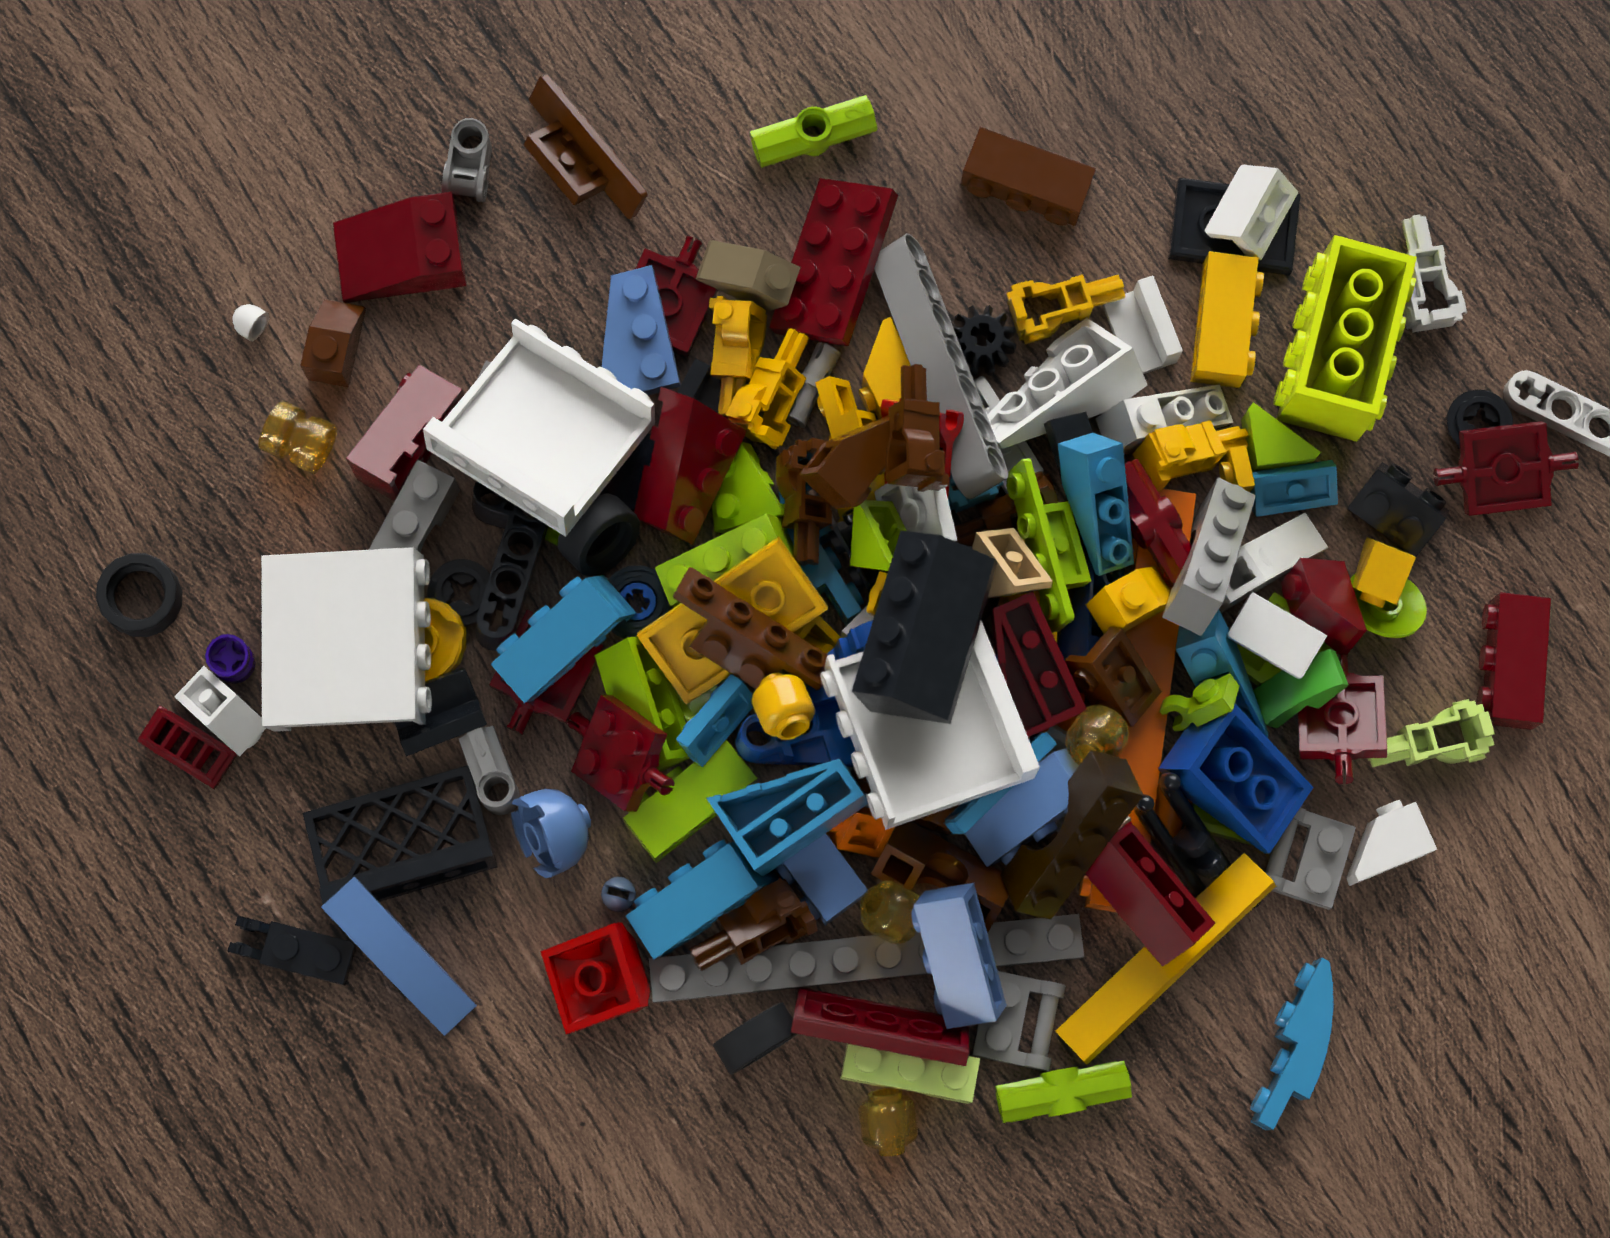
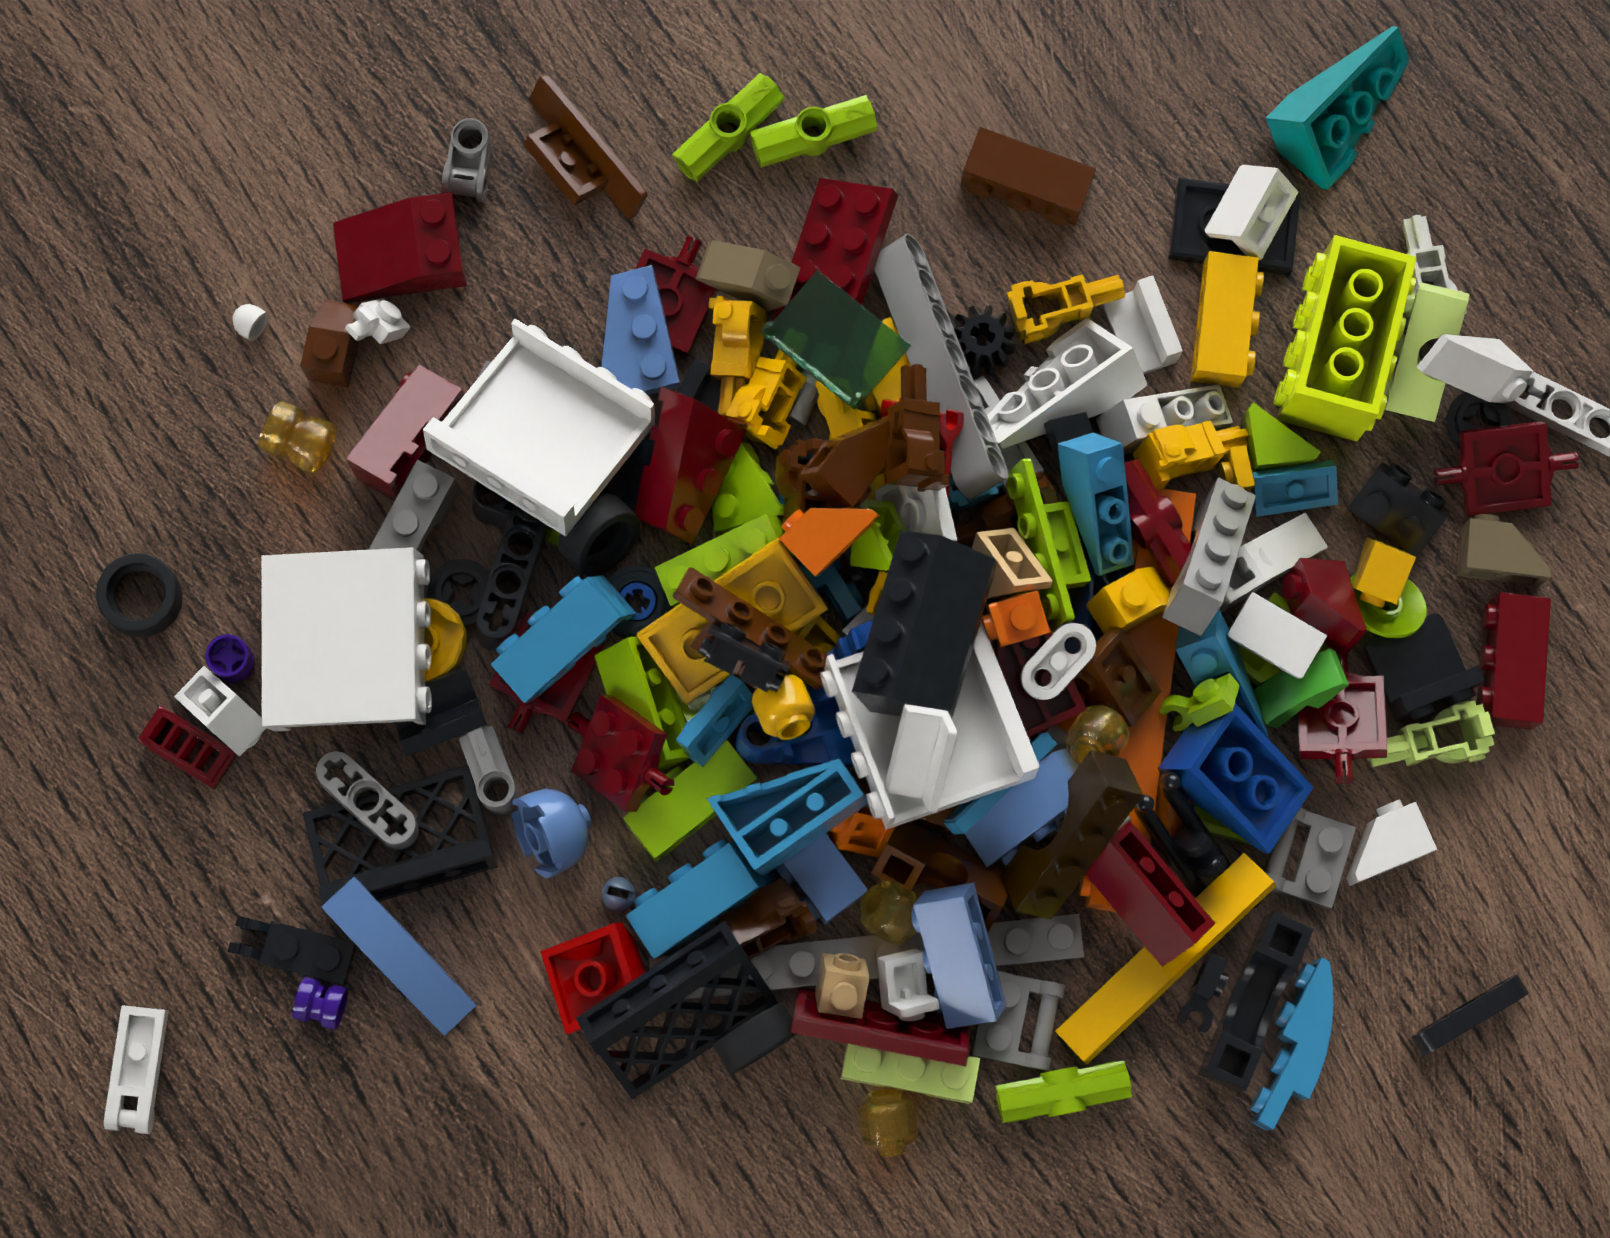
none -> white plate [104,1005,169,1134]
none -> dark purple wheel [292,977,348,1030]
none -> light grey beam [316,751,419,850]
none -> white plate [345,298,411,344]
none -> black fence [576,921,779,1099]
none -> lime piece [672,73,785,182]
none -> black hinge [698,622,791,693]
none -> clear green piece [760,270,911,409]
none -> orange slope [779,508,881,577]
none -> tan brick [815,953,870,1019]
none -> white bracket [877,948,939,1021]
none -> white panel [884,704,957,813]
none -> orange bracket [982,590,1050,648]
none -> white plate [1021,623,1096,700]
none -> black plate [1177,953,1229,1034]
none -> black arch [1198,911,1314,1093]
none -> teal wedge [1265,26,1410,190]
none -> black bracket [1364,614,1485,721]
none -> yellowish green arch [1384,282,1469,422]
none -> black beam [1411,974,1529,1056]
none -> white slope [1417,334,1534,403]
none -> dark tan slope [1456,514,1551,586]

